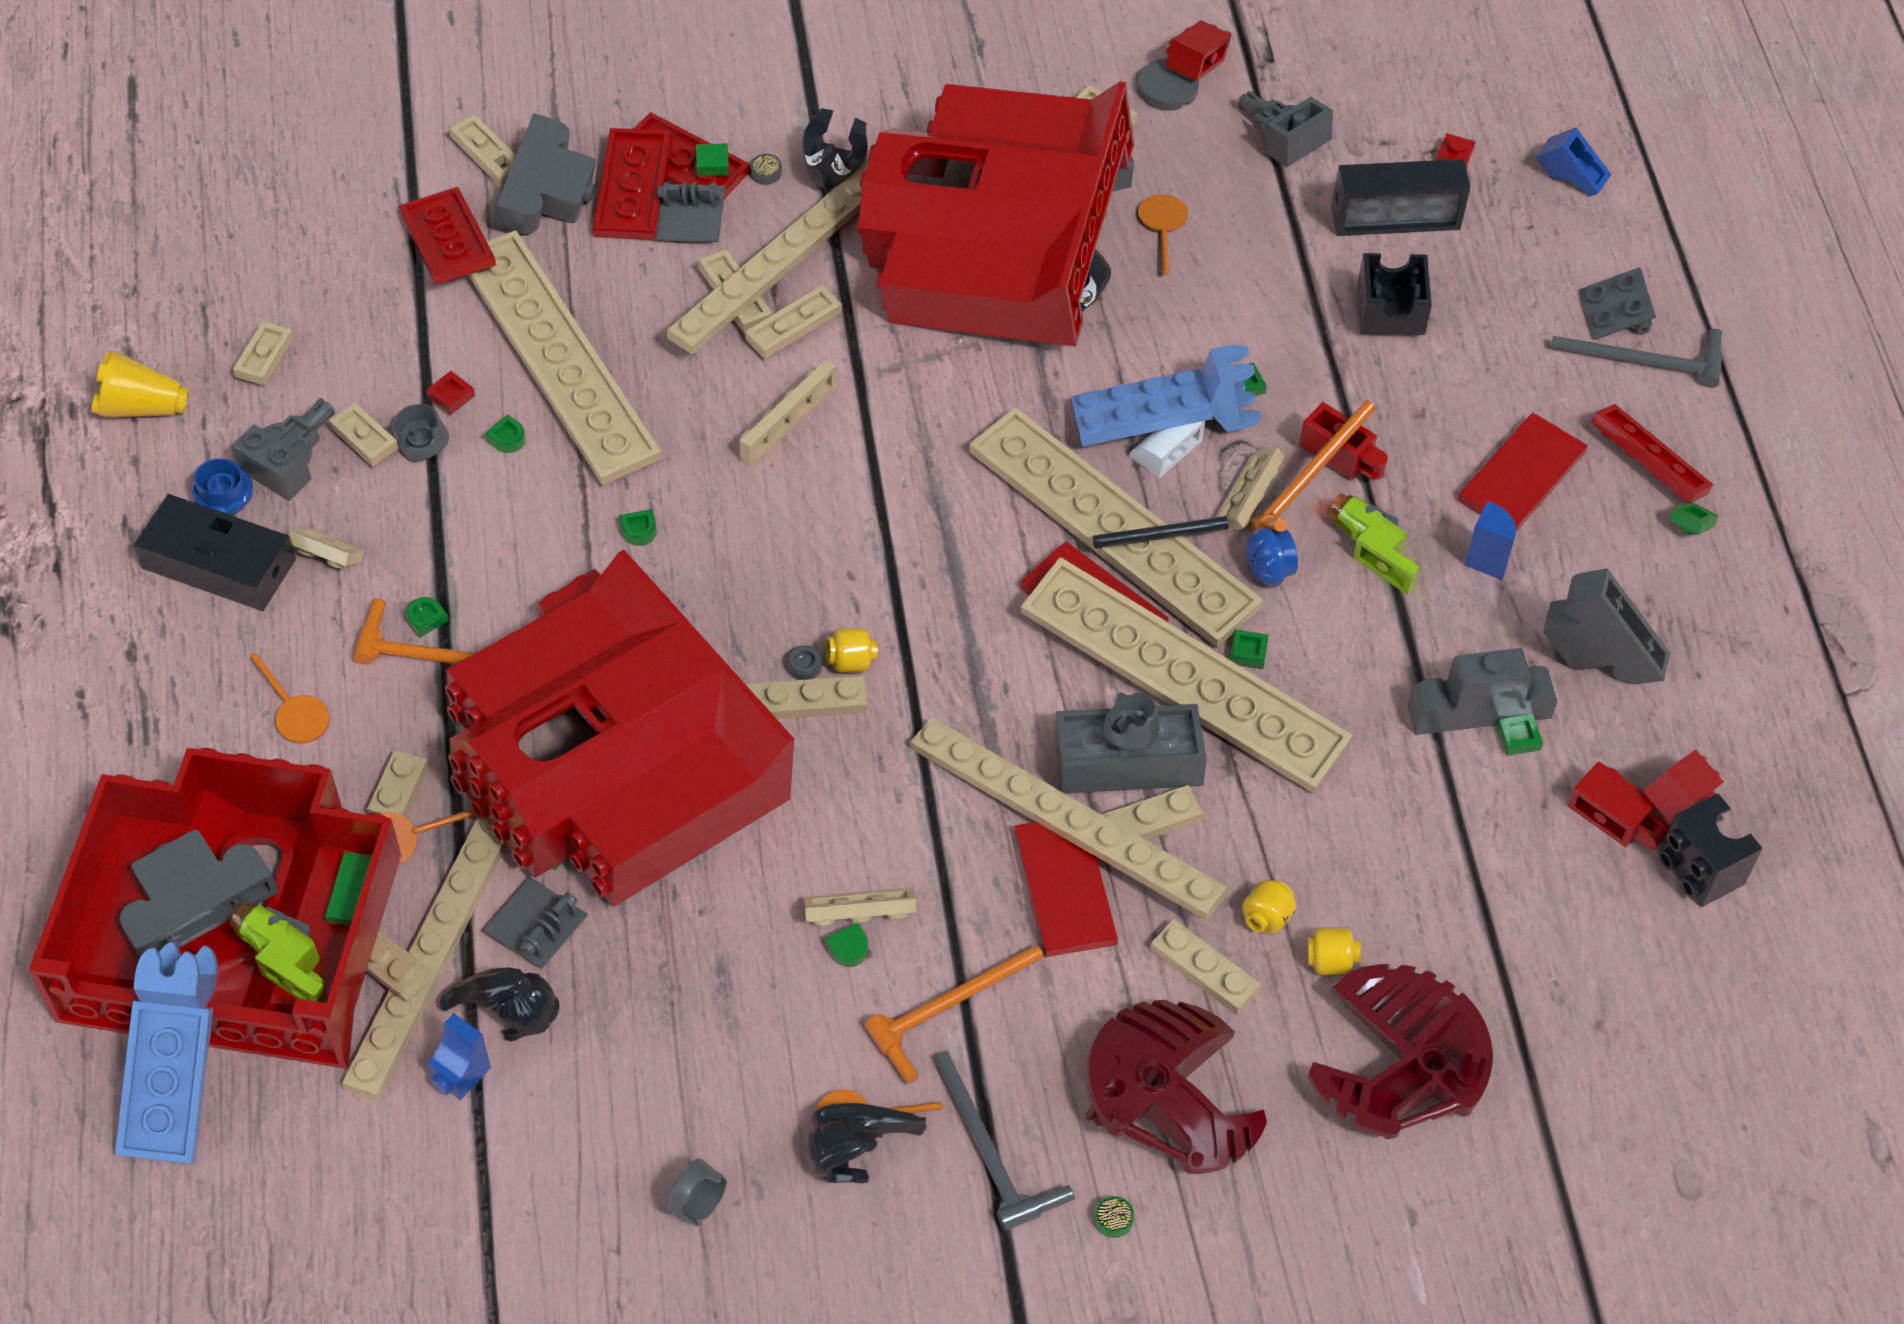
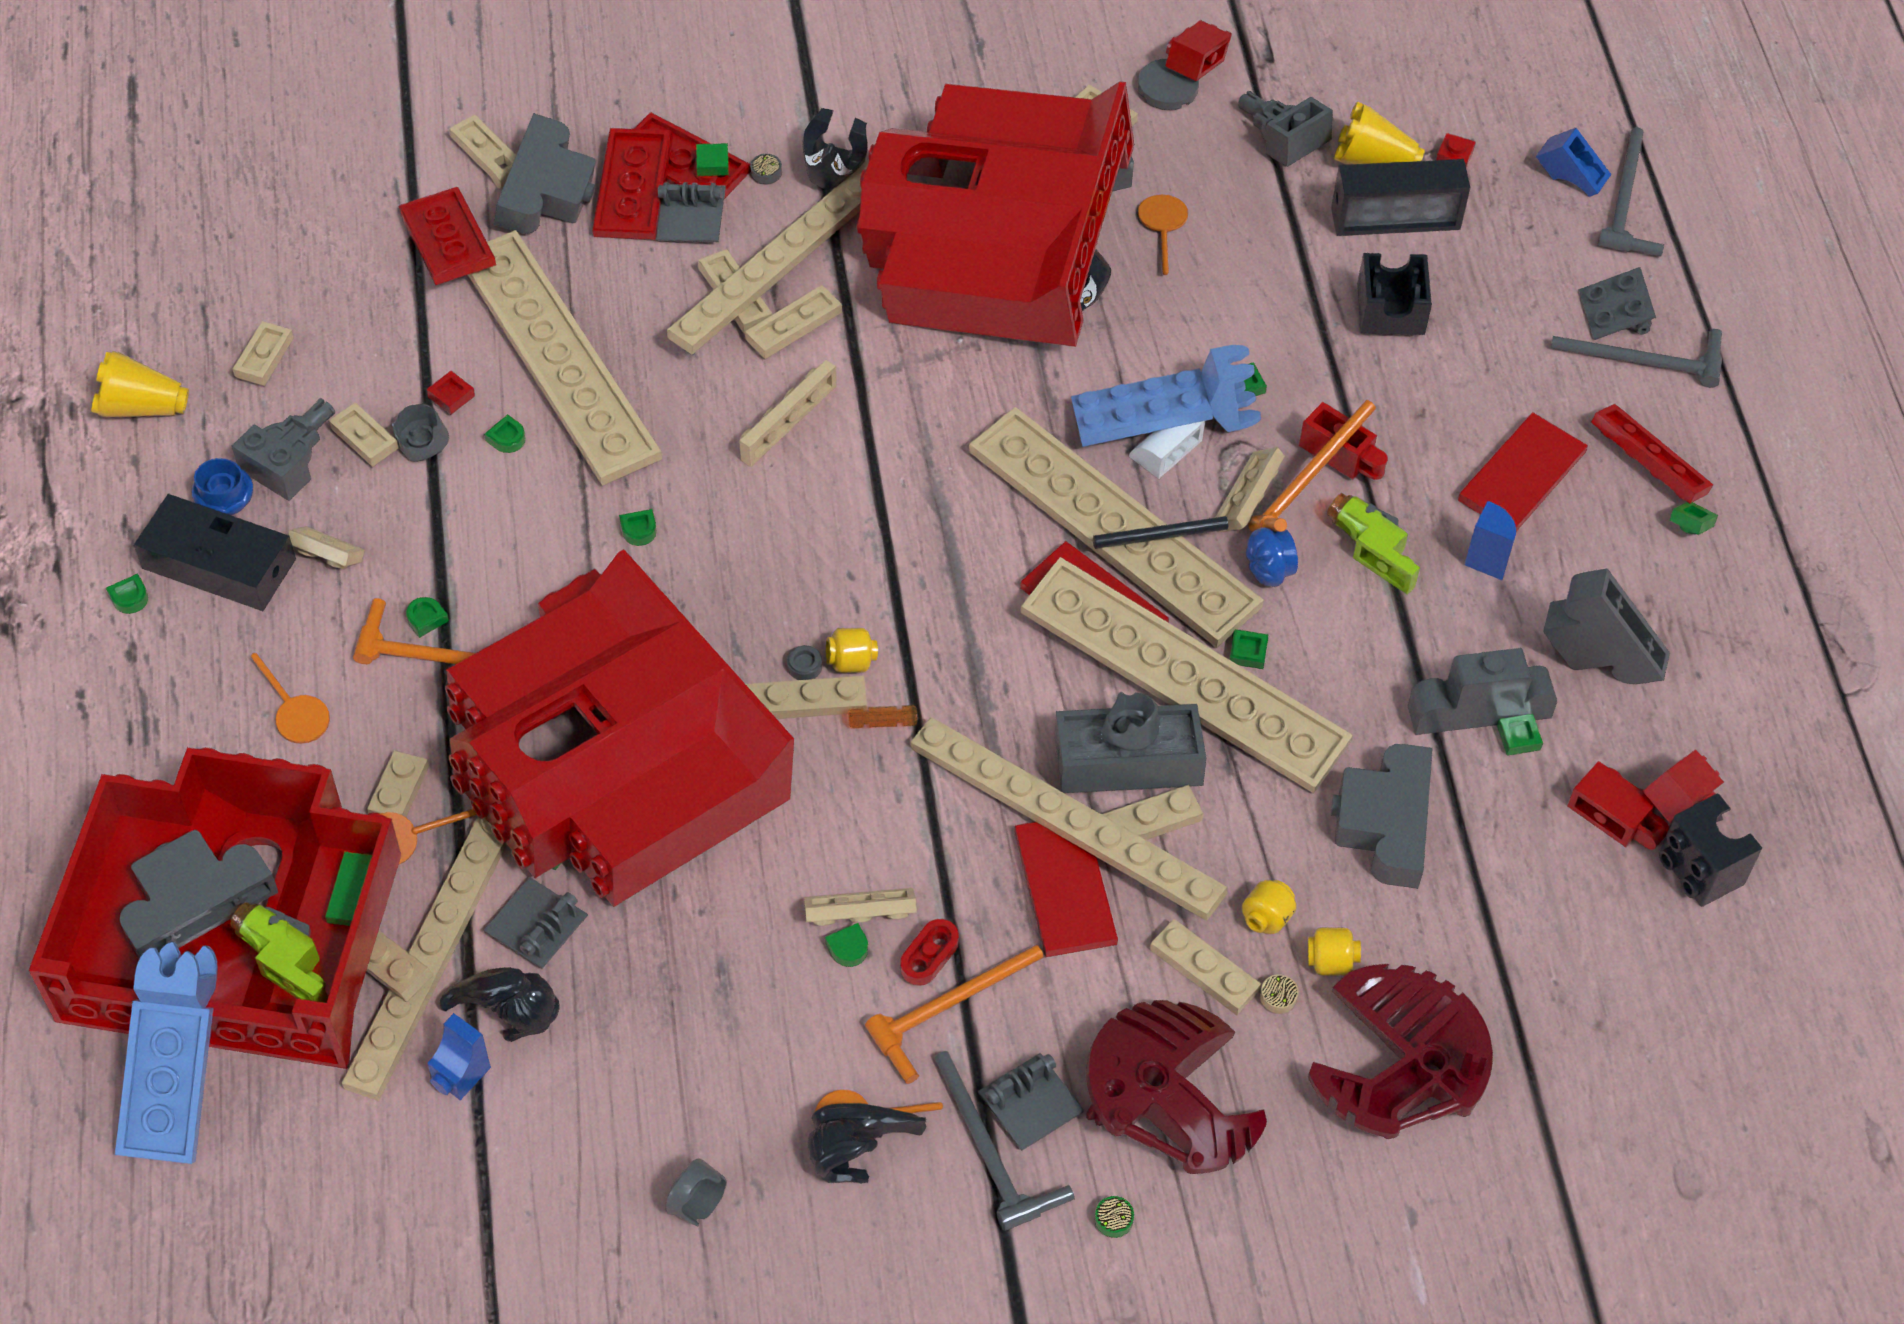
none -> green tile [106,573,148,614]
none -> clear orange axle [848,705,917,728]
none -> red plate [900,919,959,986]
none -> dark grey hinge [978,1053,1084,1151]
none -> tile [1260,975,1299,1014]
none -> dark grey brick [1331,744,1433,889]
none -> yellow cone [1333,102,1425,165]
none -> dark grey bar [1598,127,1664,257]

